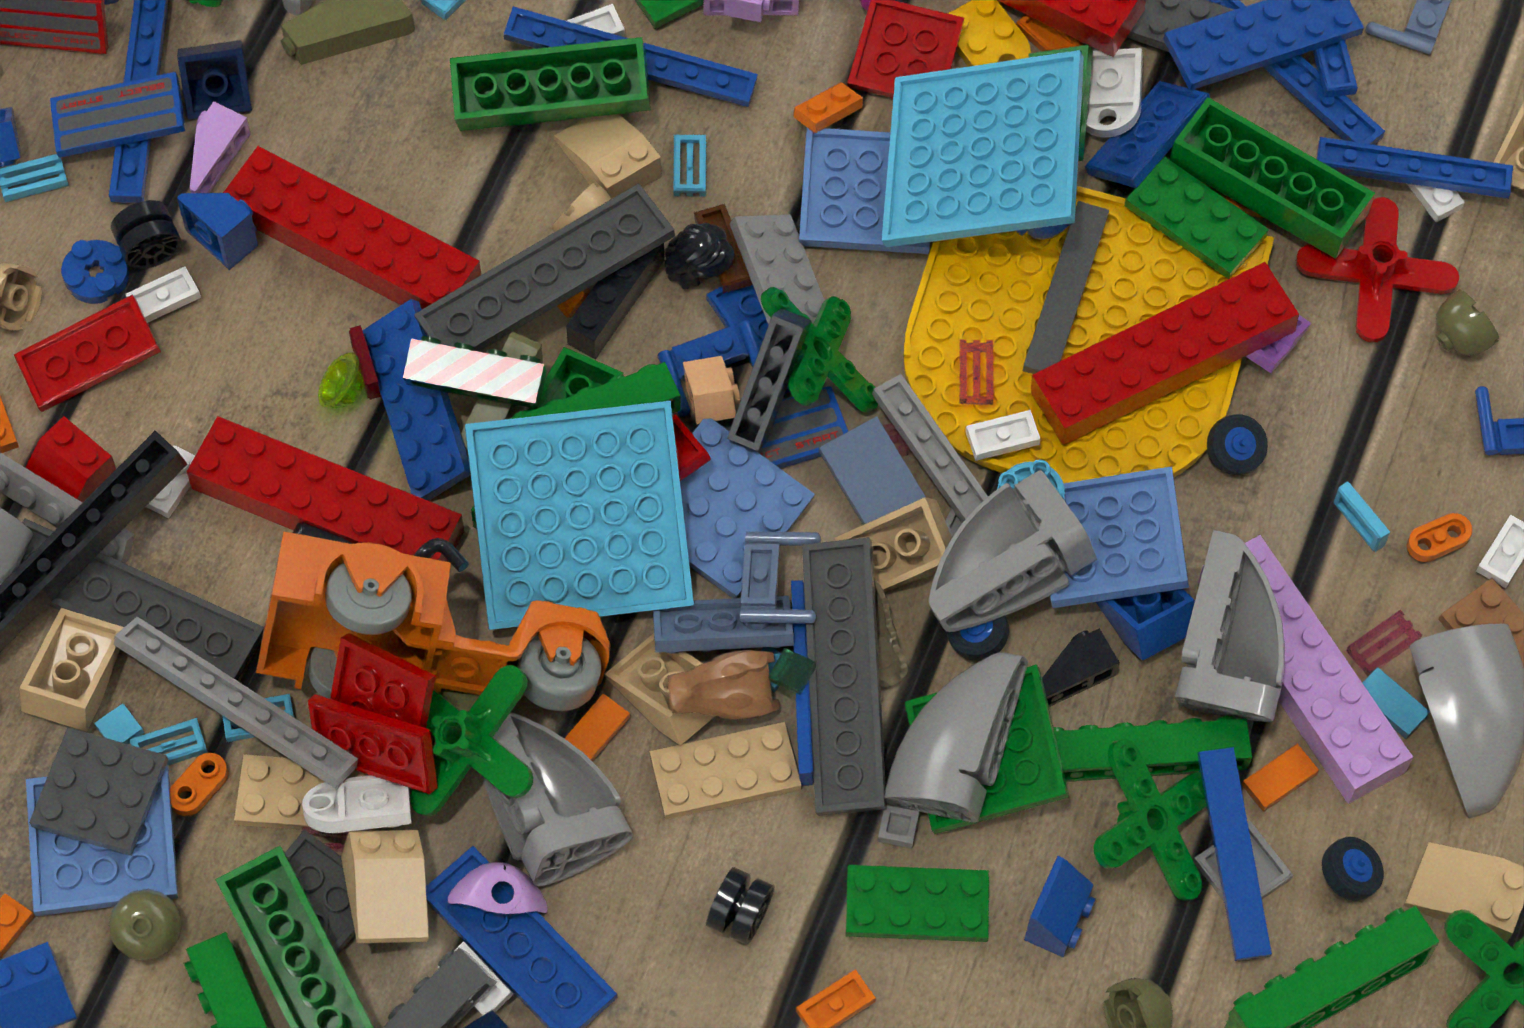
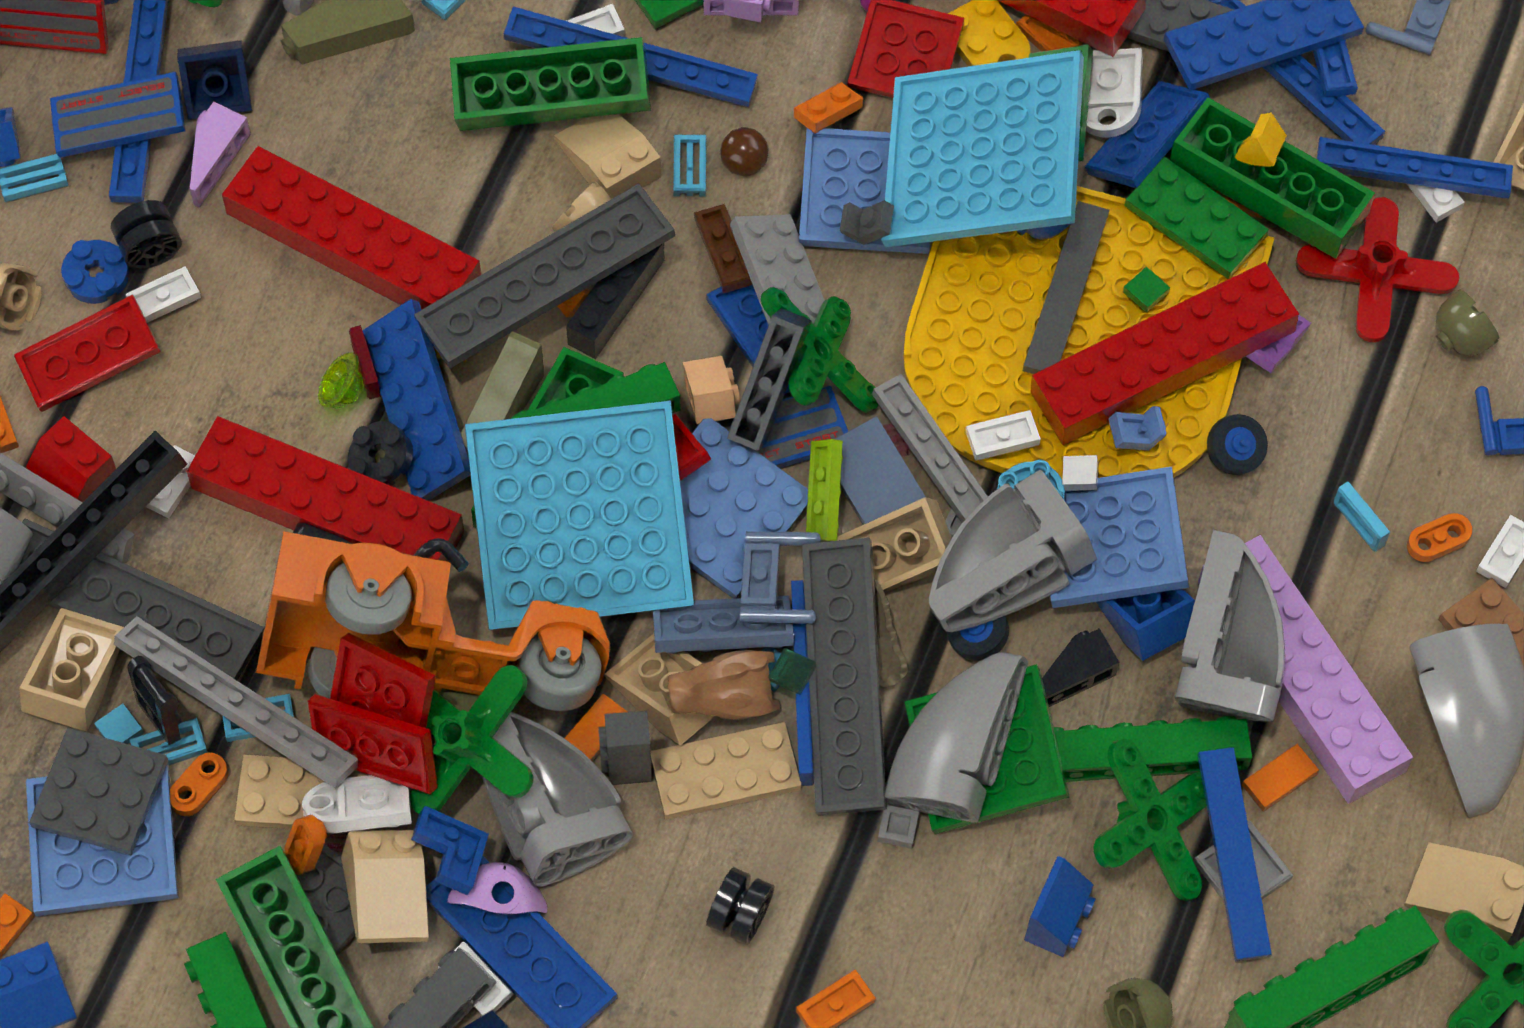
olive cylinder [109,889,182,961] -> none
blue slope [177,193,258,270] -> none
brick [403,336,547,409] -> none
blue plate [657,321,760,417] -> none
black hair [664,223,734,289] -> none
green plate [845,865,989,942] -> none
tile [959,339,993,405] -> none
black wheel [1322,837,1384,901] -> none
clear pink tile [1346,610,1422,676] -> none
medium azure tile [1362,667,1430,739] -> none
none -> black plate [128,656,182,745]
none -> orange plate [284,815,327,875]
none -> black plate [348,421,413,486]
none -> blue plate [411,806,489,895]
none -> dark grey brick [598,711,651,785]
none -> reddish brown hair [720,127,769,176]
none -> lime plate [806,439,843,543]
none -> dark grey bracket [840,200,894,245]
none -> white tile [1062,455,1098,491]
none -> medium blue bracket [1108,406,1166,450]
none -> green tile [1123,267,1170,313]
none -> yellow tile [1235,112,1287,167]

